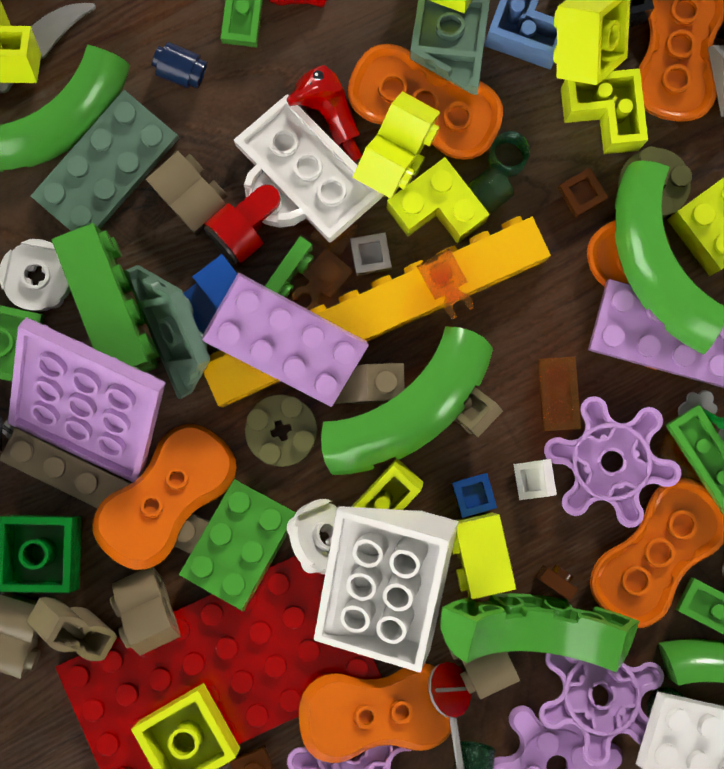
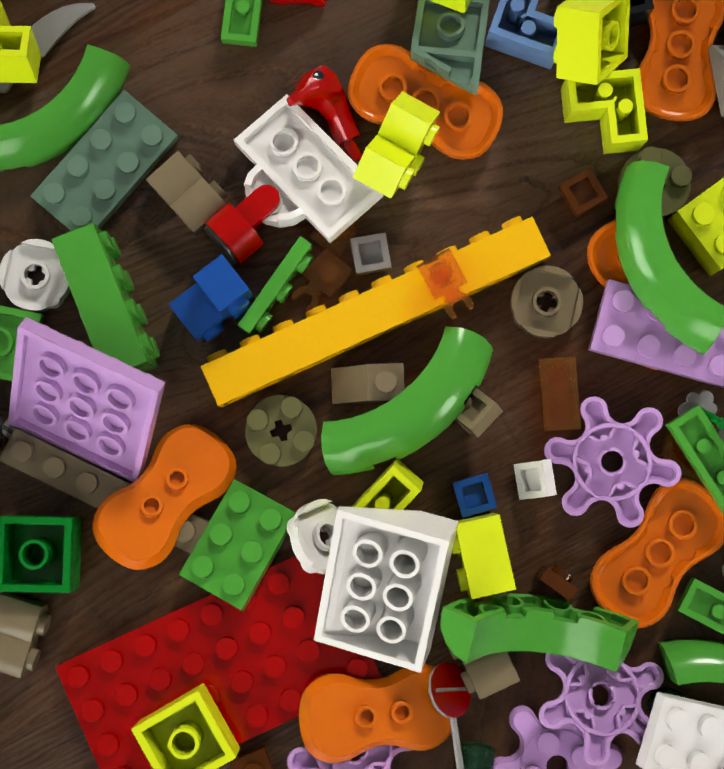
dark tan brick [26,597,117,661] -> none
dark tan brick [110,567,181,655] -> none
sand green wing [124,265,210,399] -> none
dark blue brick [152,42,208,89] -> none
lavender plate [202,273,369,407] -> none
neon yellow brick [387,157,489,244] -> none
clear green piece [467,165,515,215] -> none
clear green piece [488,131,530,178] -> none
none -> dark tan plate [510,265,583,339]

